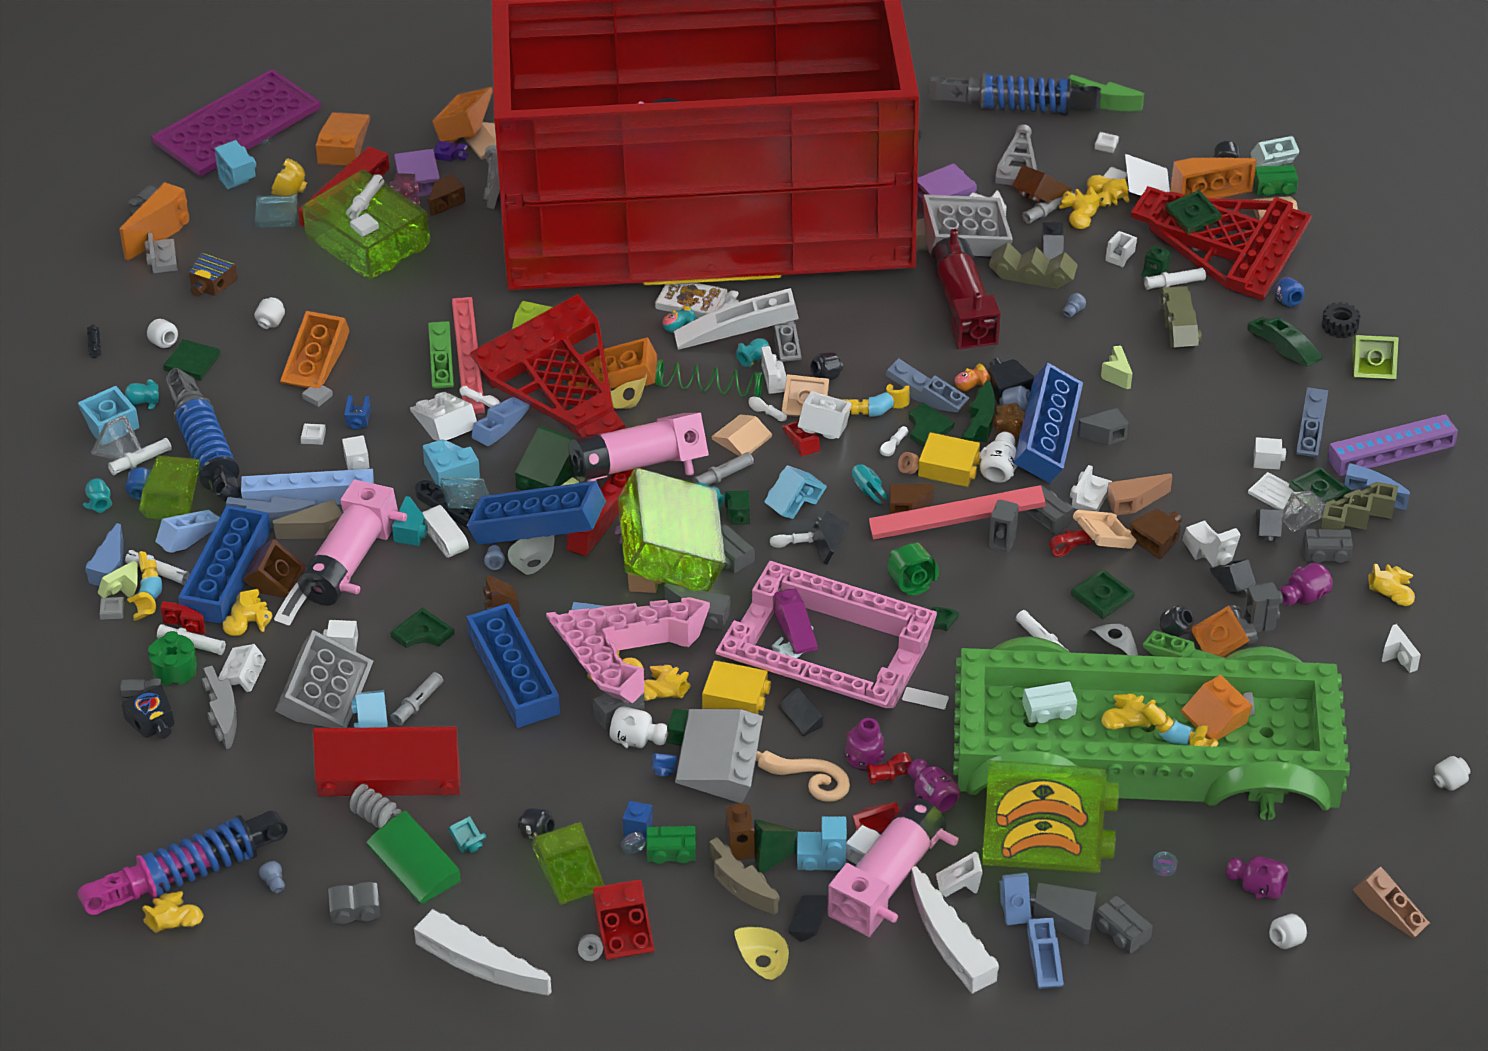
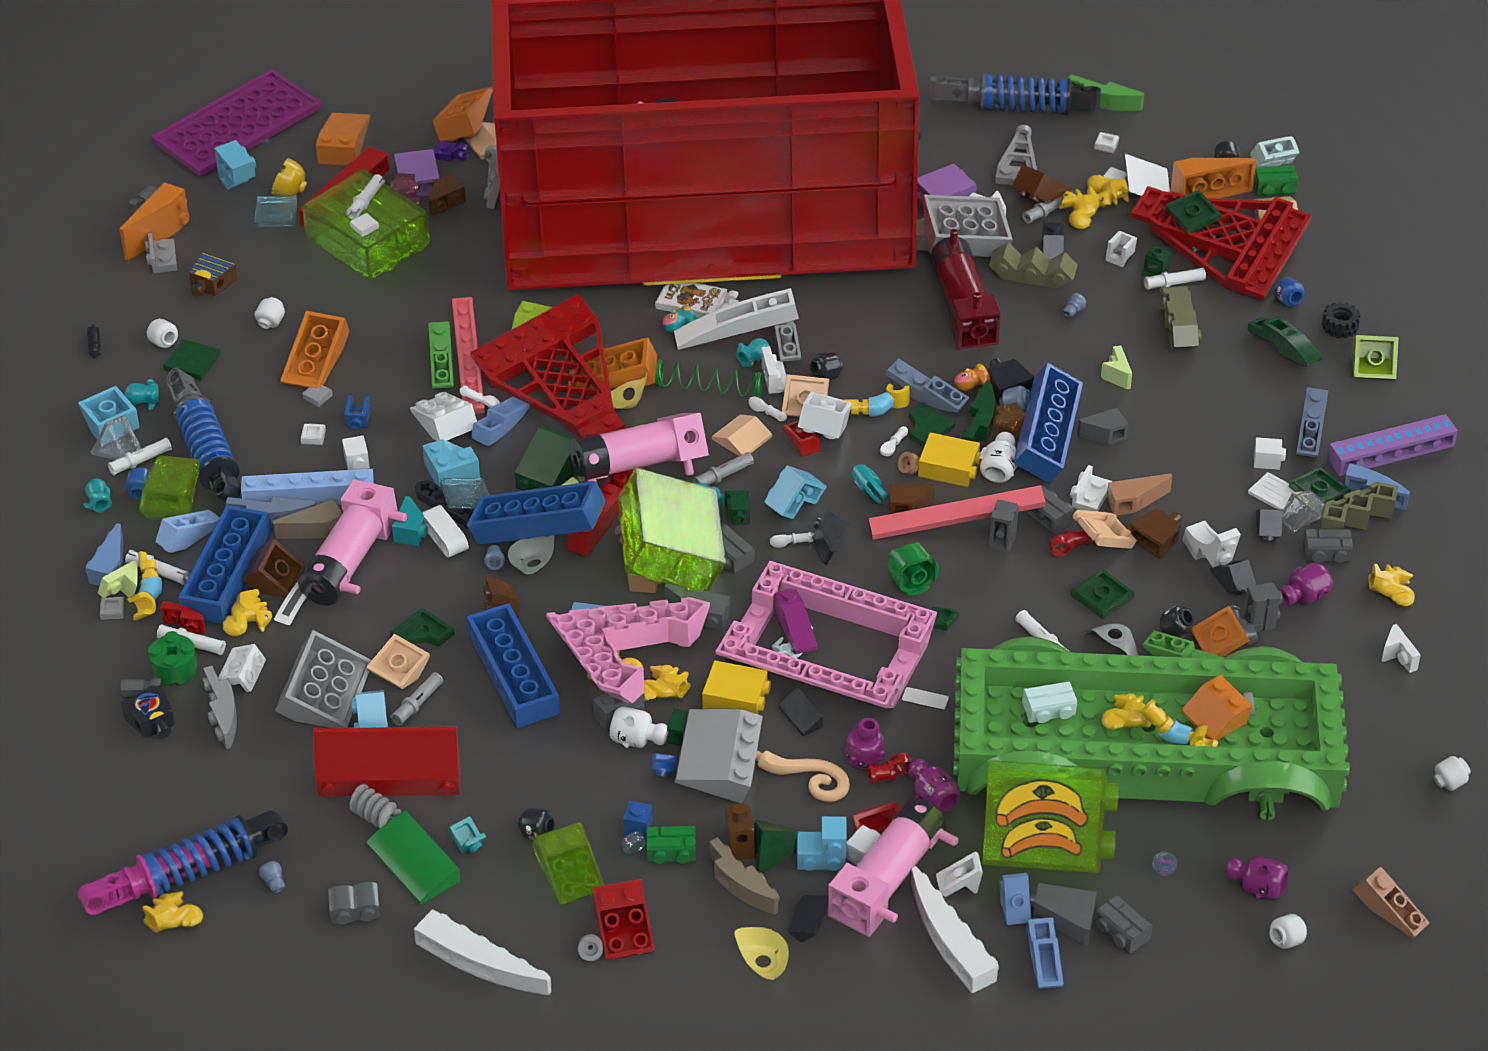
white brick [323,620,358,652] -> none
none -> light nougat slope [366,634,430,689]

